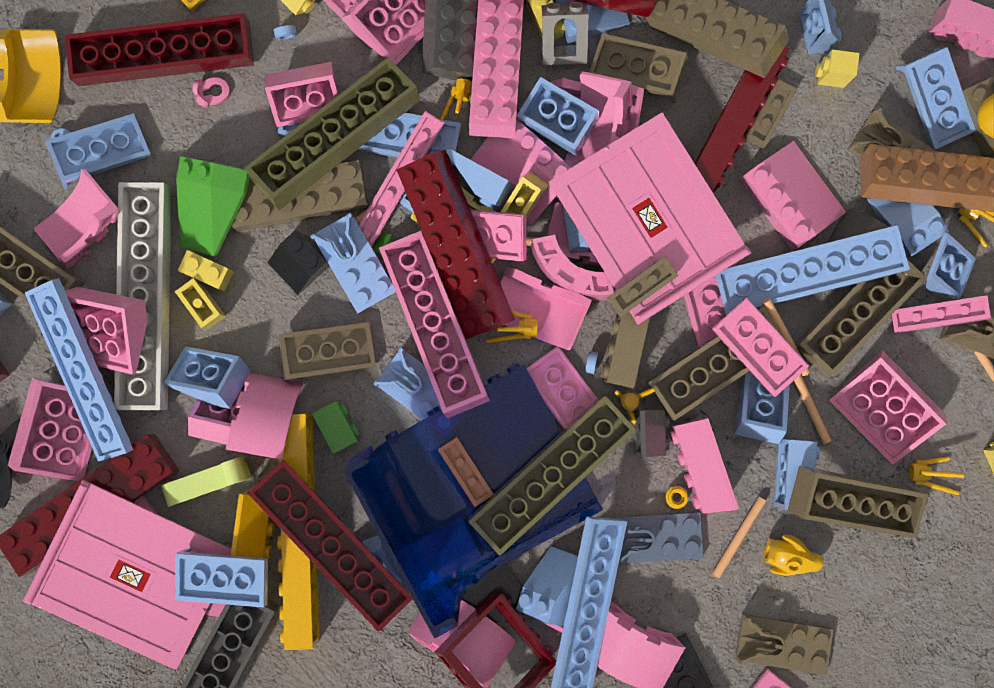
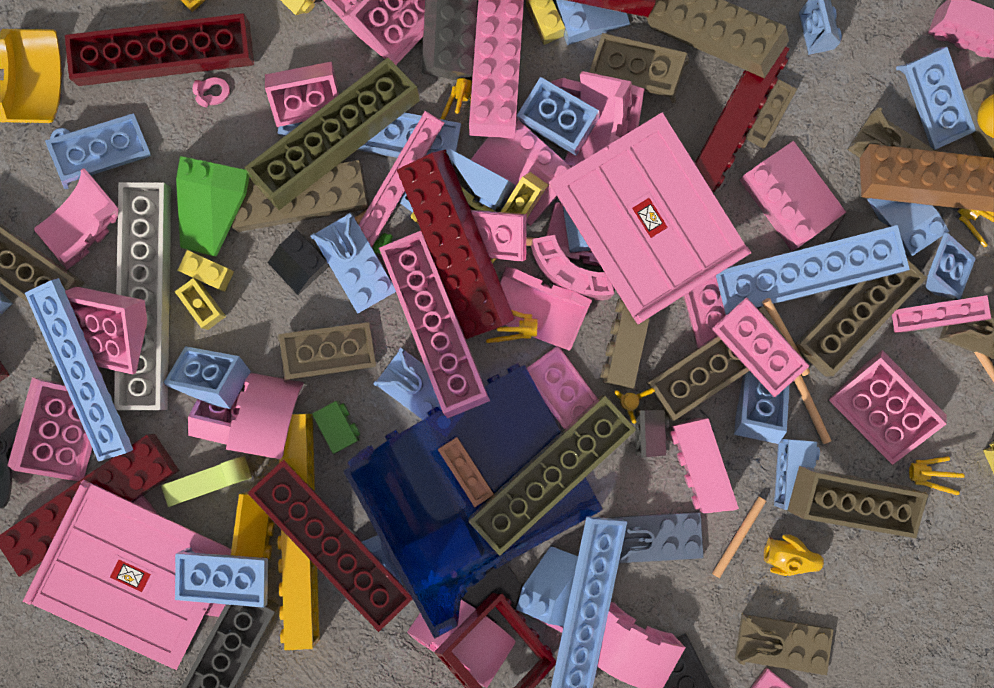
light blue tile [273,25,297,40] -> none
light grey panel [541,2,589,65] -> none
light blue tile [586,351,598,374] -> none
dark tan plate [607,257,679,317] -> none
yellow plate [665,486,688,509] -> none
light yellow brick [815,50,859,88] -> none

